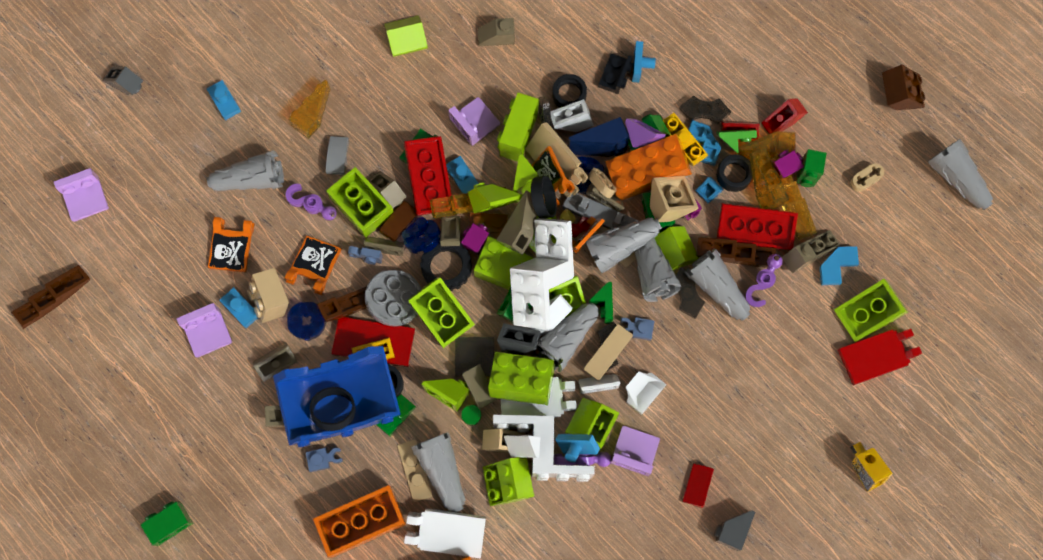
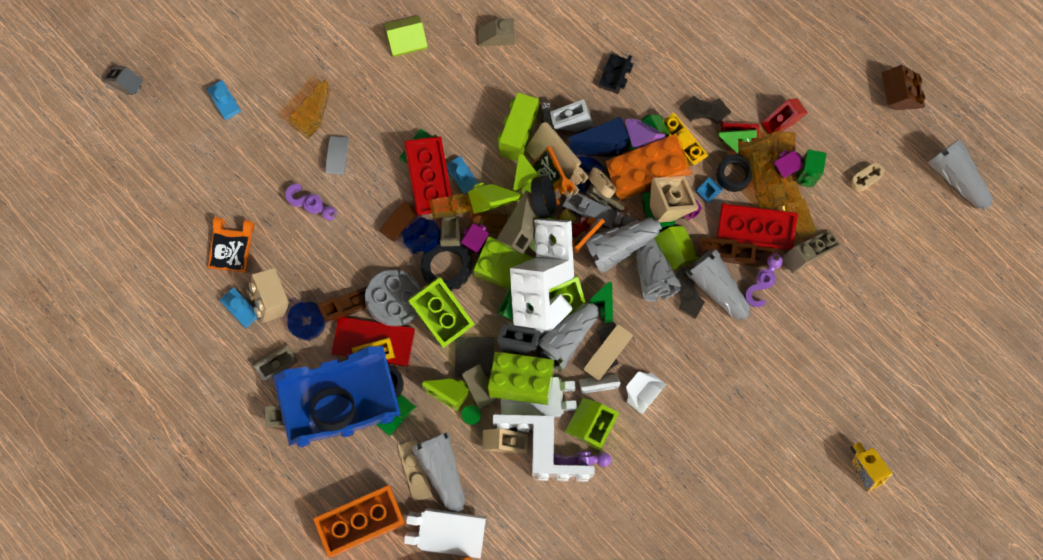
reddish brown slope [11,265,90,329] -> none
lavender bracket [54,168,109,222] -> none
green brick [140,501,194,546] -> none
lavender bracket [176,303,232,358] -> none
light grey cone [207,150,284,191] -> none
flag [285,236,342,296] -> none
sand blue plate [306,448,343,473] -> none
lime brick [326,167,394,238] -> none
sand blue plate [348,246,383,265] -> none
dark tan slope [364,237,405,256] -> none
dark tan slope [369,171,407,208] -> none
lavender bracket [448,97,500,146] -> none
lime slope [483,457,534,506] -> none
white slope [504,436,540,458] -> none
black tyre [552,74,587,108] -> none
dark azure tile [556,434,600,463] -> none
lavender bracket [611,426,660,476] -> none
sand blue plate [621,317,654,341] -> none
dark azure tile [632,41,656,83] -> none
red slope [682,463,714,508] -> none
dark azure tile [688,120,721,166] -> none
dark grey slope [714,510,755,551] -> none
dark azure tile [819,246,859,285] -> none
lime slope [834,279,908,342] -> none
red tile [838,329,923,386] -> none

